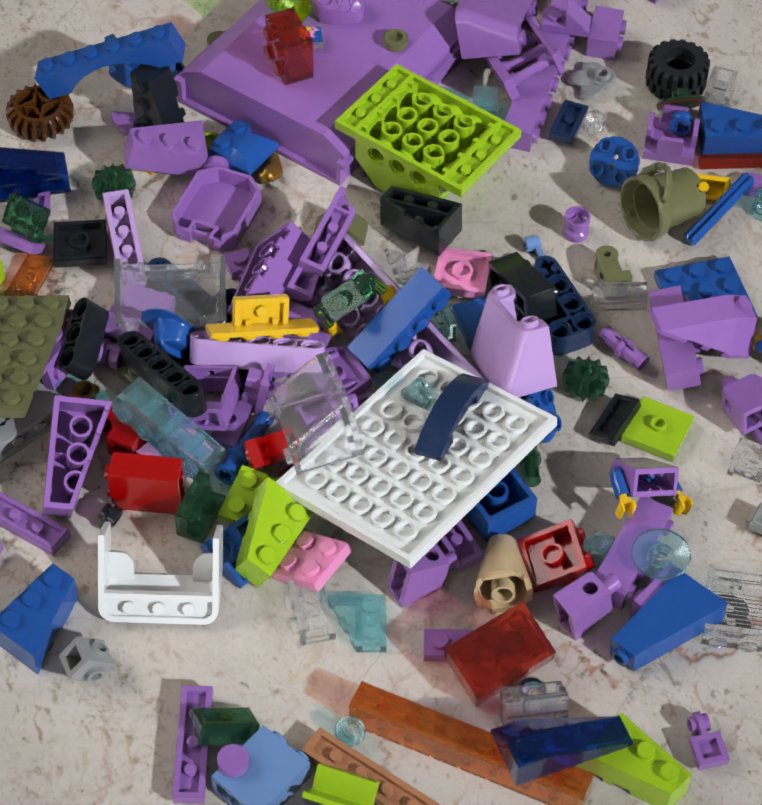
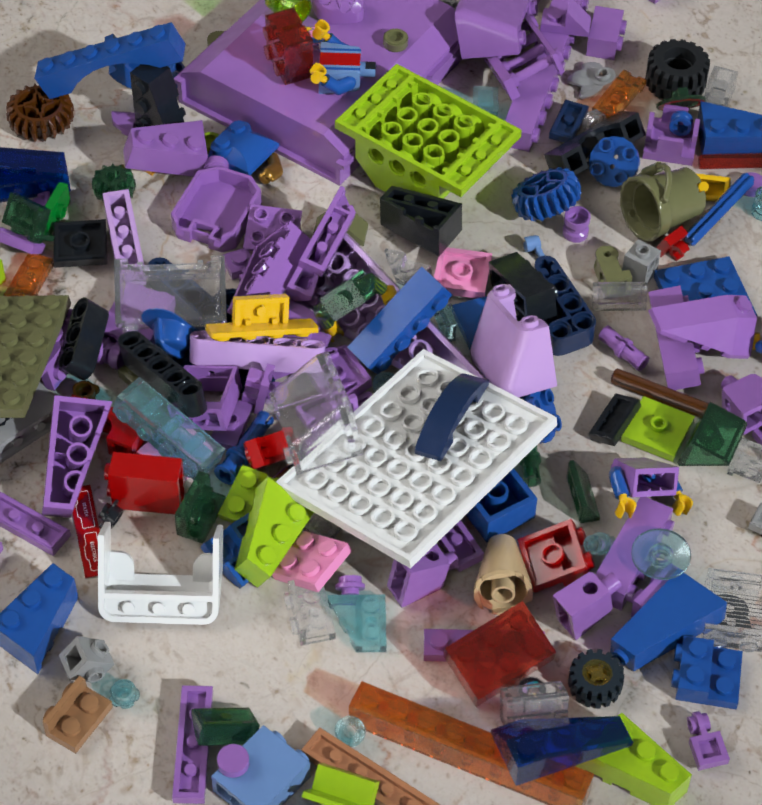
clear light blue tile [402,375,431,410] -> none
clear green gear [562,355,610,403] -> none
none -> green plate [38,182,71,238]
none -> medium nougat bracket [43,676,113,754]
none -> red sticker [73,485,100,578]
none -> clear light blue plate [109,679,140,709]
none -> medium lavender hinge [243,204,302,251]
none -> torso [309,19,376,95]
none -> medium lavender plate [335,575,365,596]
none -> blue gear [511,167,582,221]
none -> black arch [544,111,646,175]
none -> clear green slope [566,460,600,523]
none -> black wheel [568,649,625,709]
none -> clear orange plate [591,70,647,120]
none -> reddish brown axle [611,368,716,421]
none -> light grey brick [622,239,661,288]
none -> red tile [656,225,690,262]
none -> blue plate [671,635,743,710]
none -> clear green slope [677,402,748,466]

